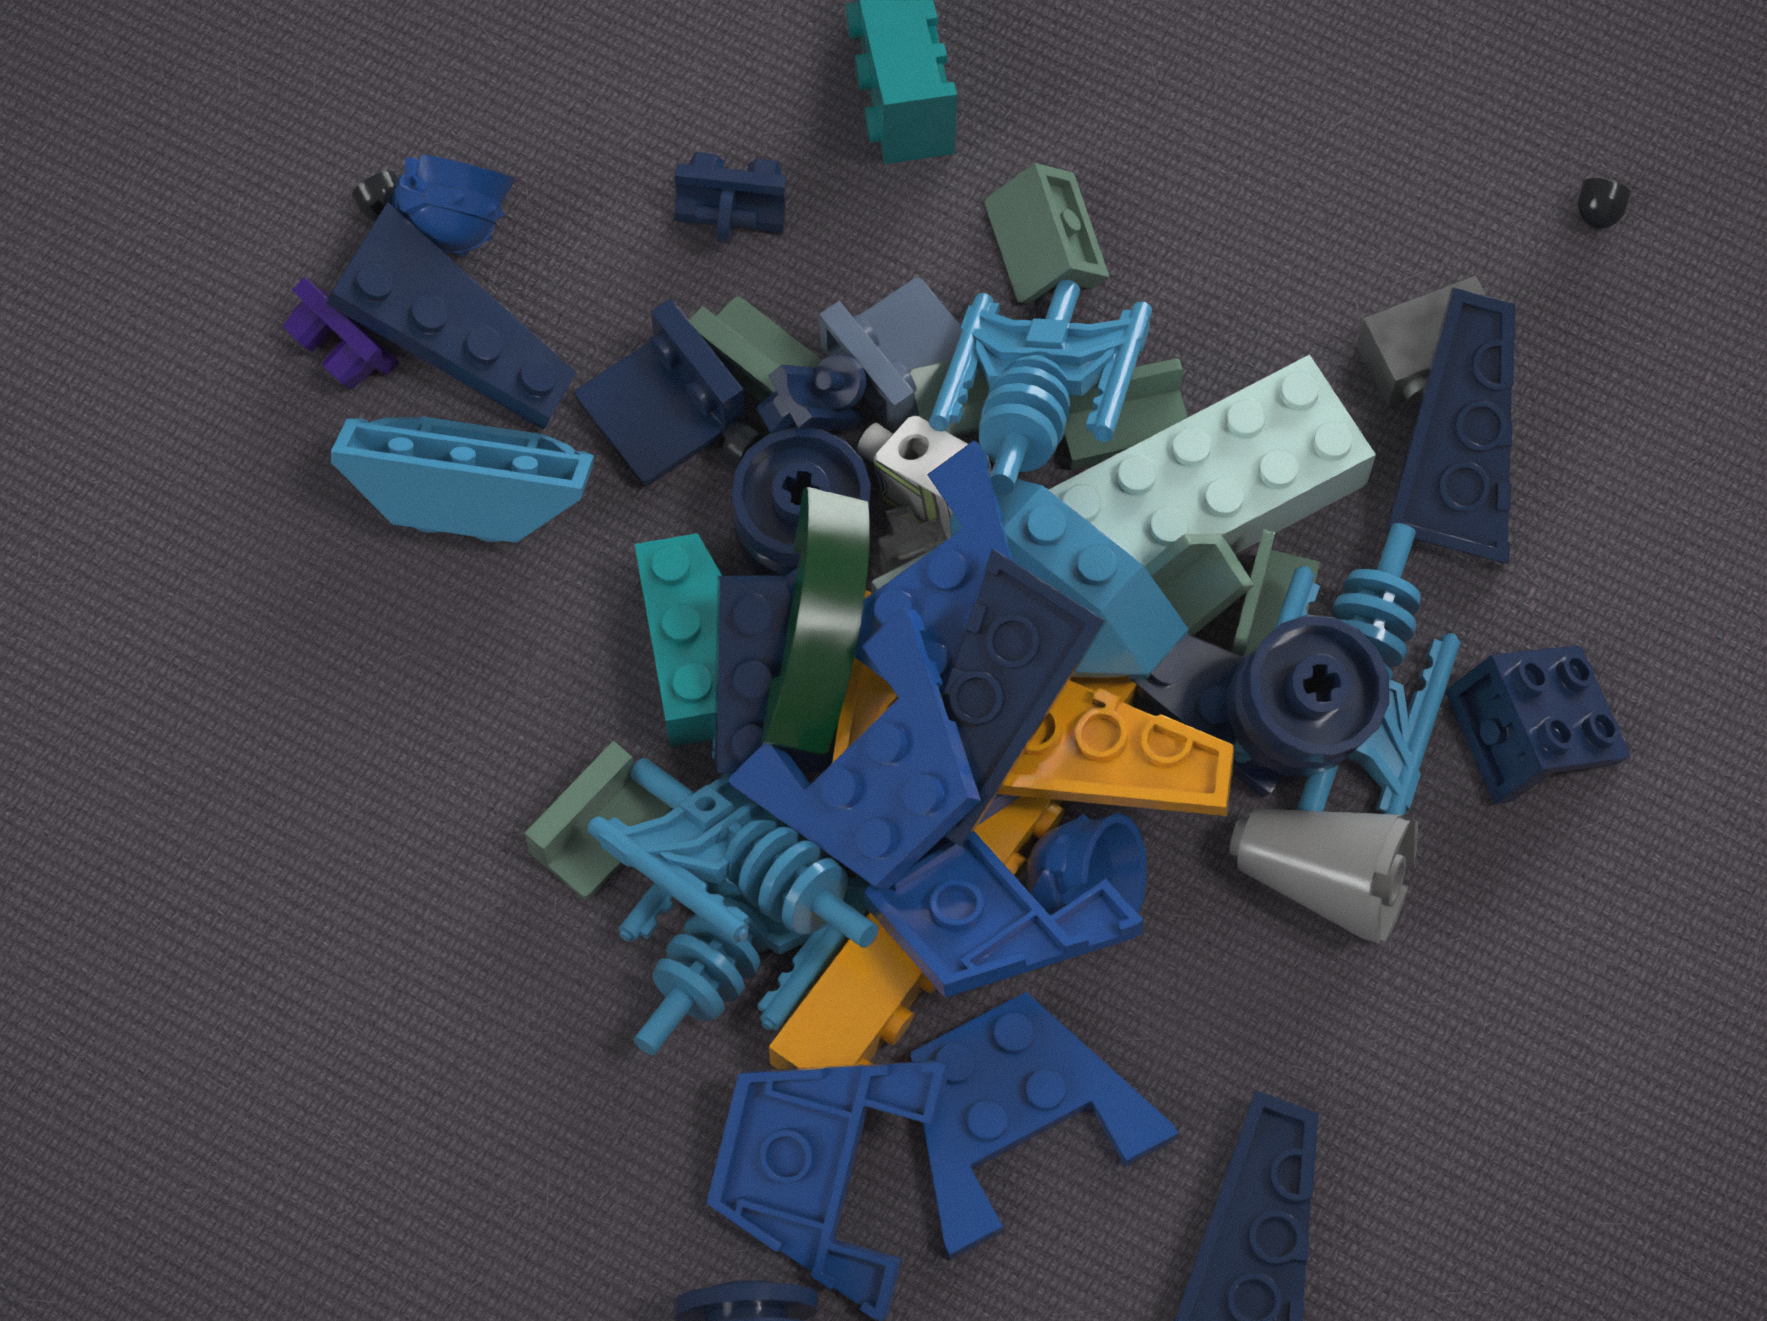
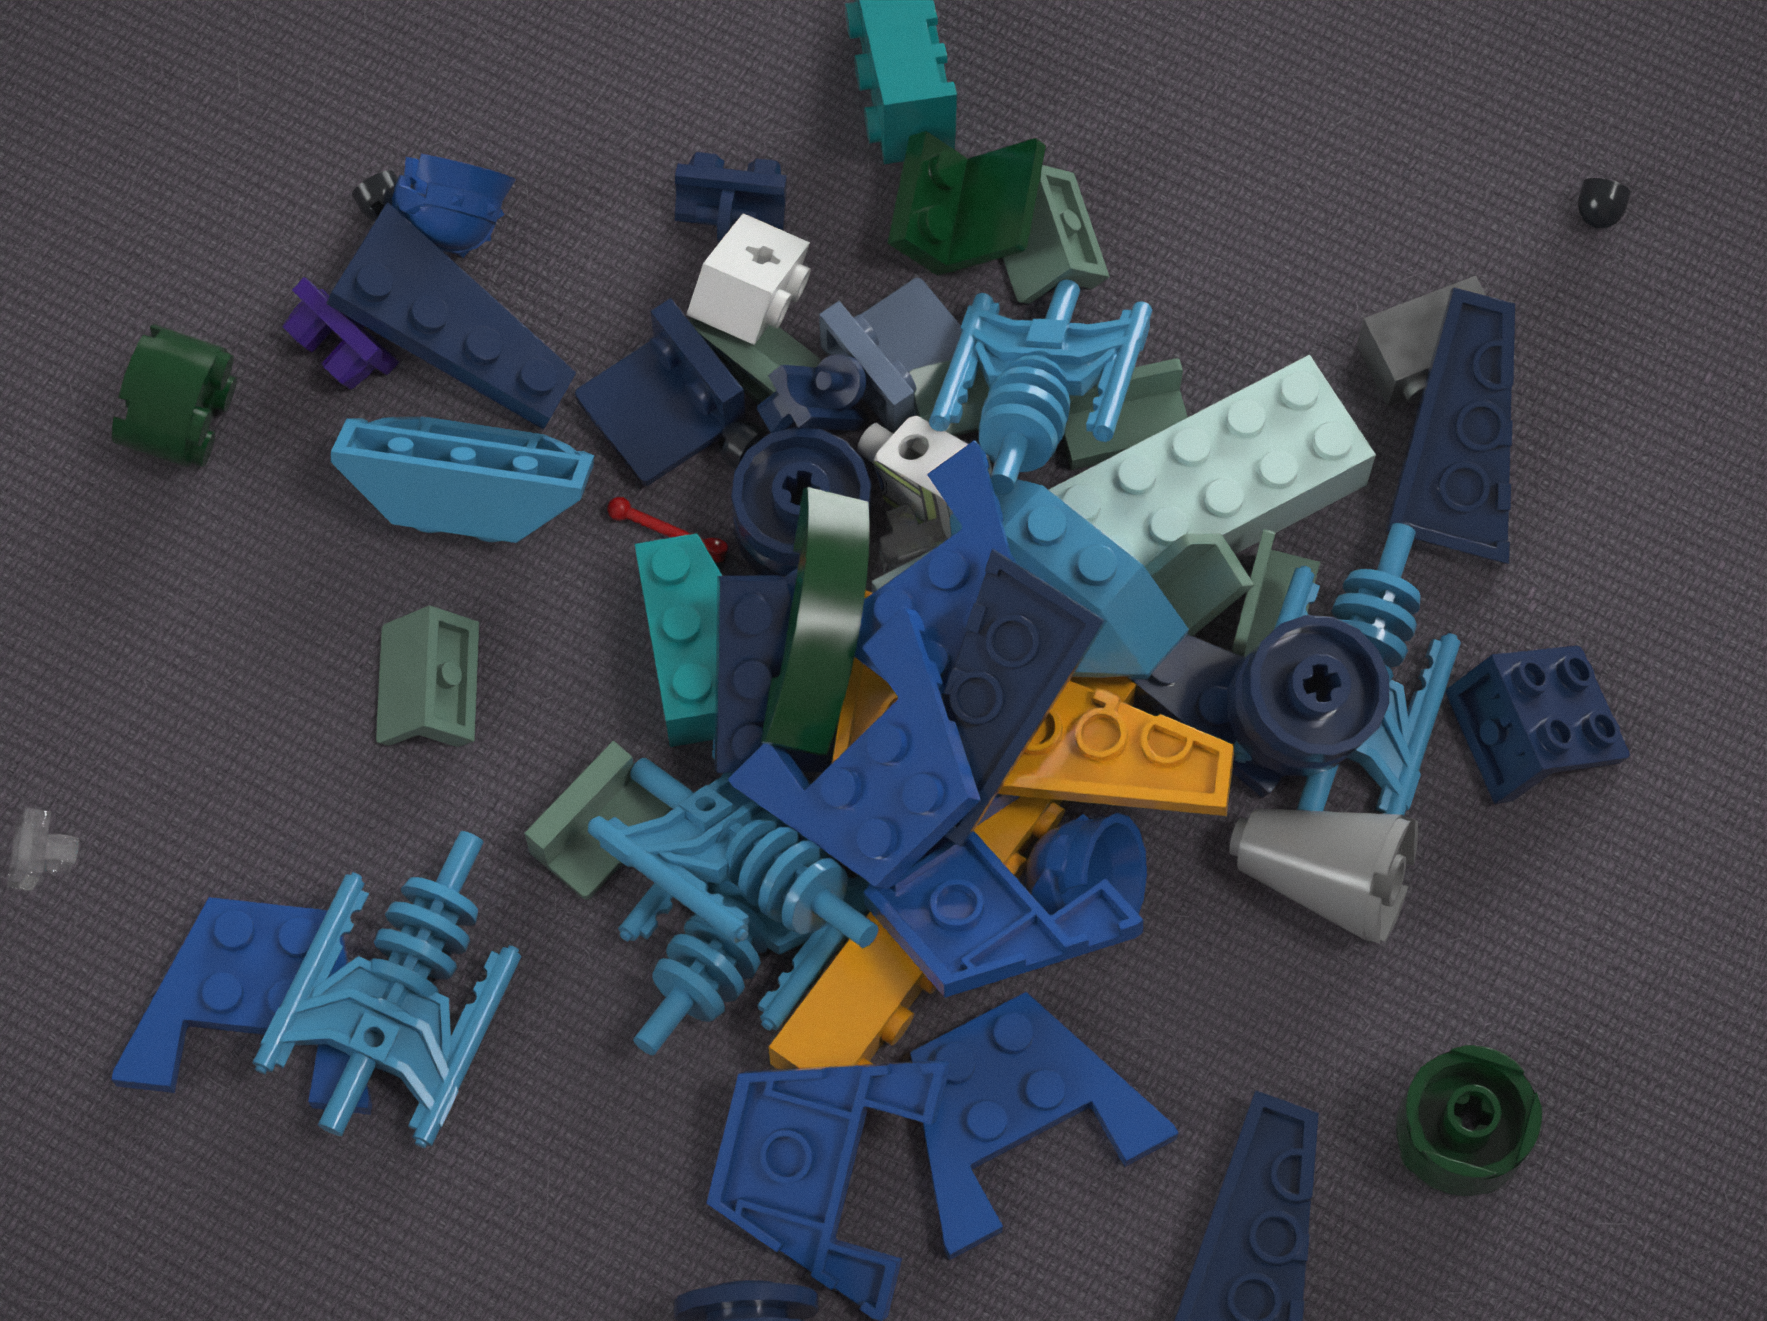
none -> clear tile [7,807,79,891]
none -> blue wing [111,897,372,1115]
none -> dark green brick [112,324,237,467]
none -> dark azure bar [252,831,521,1148]
none -> sand green panel [376,605,479,747]
none -> red hinge [607,496,728,563]
none -> white brick [686,213,811,345]
none -> dark green bracket [887,131,1046,276]
none -> dark green brick [1396,1045,1542,1196]

